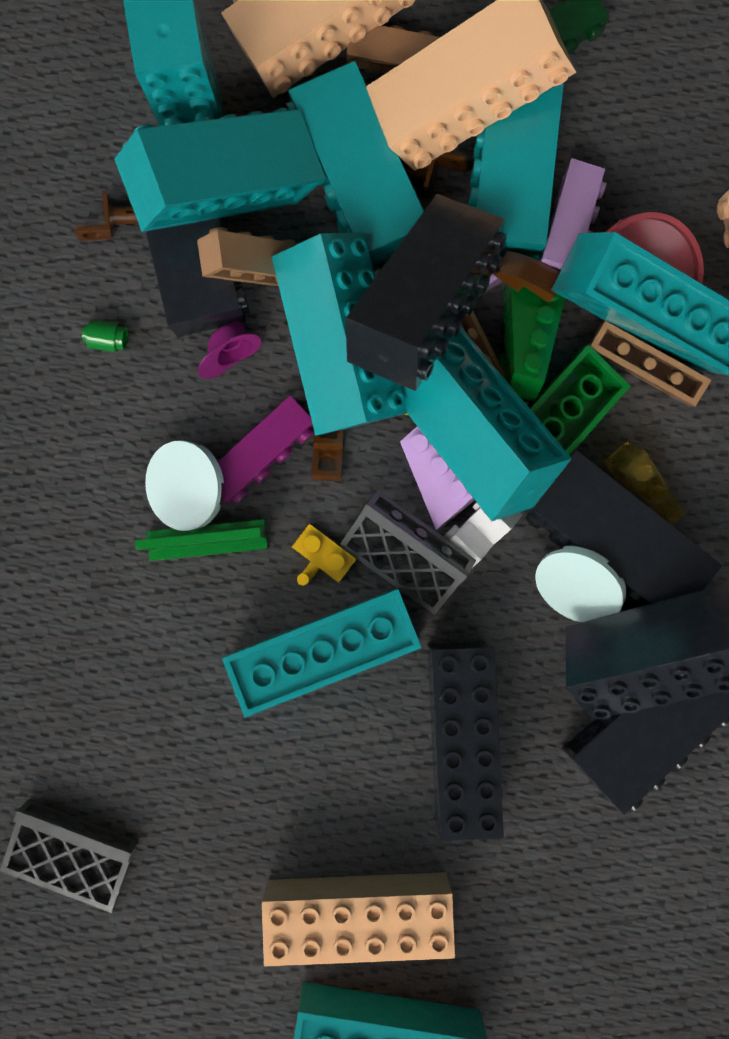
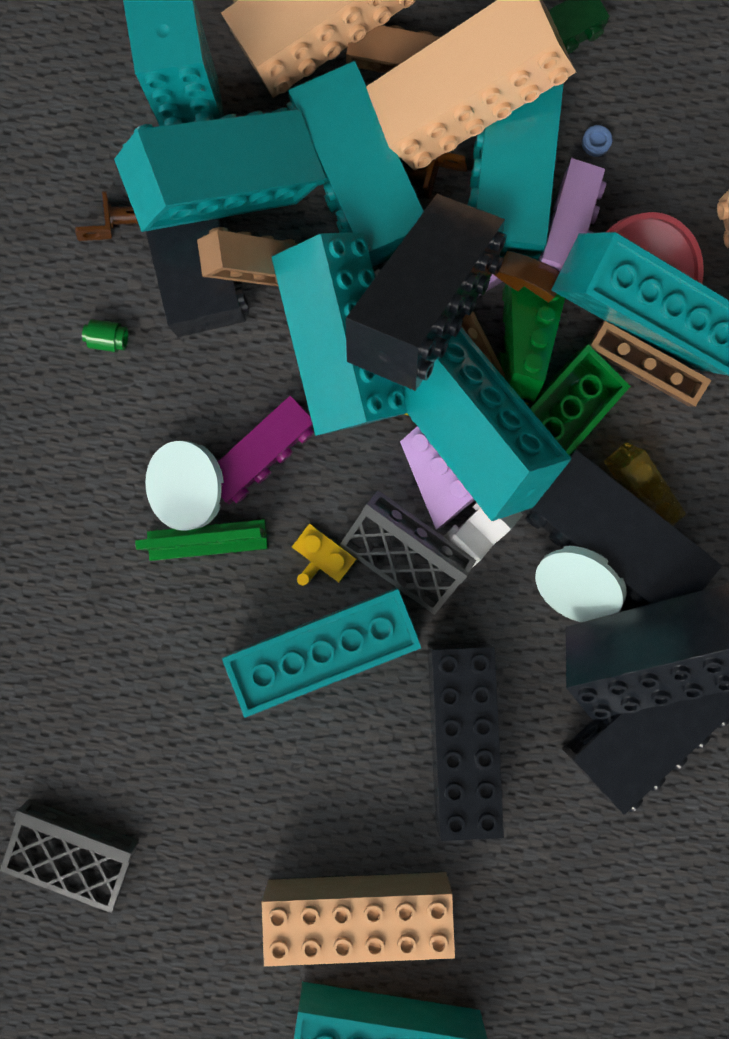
magenta piece [198,321,261,379] -> none
reddish brown slope [312,430,344,481] -> none
none -> medium blue tile [582,125,612,157]

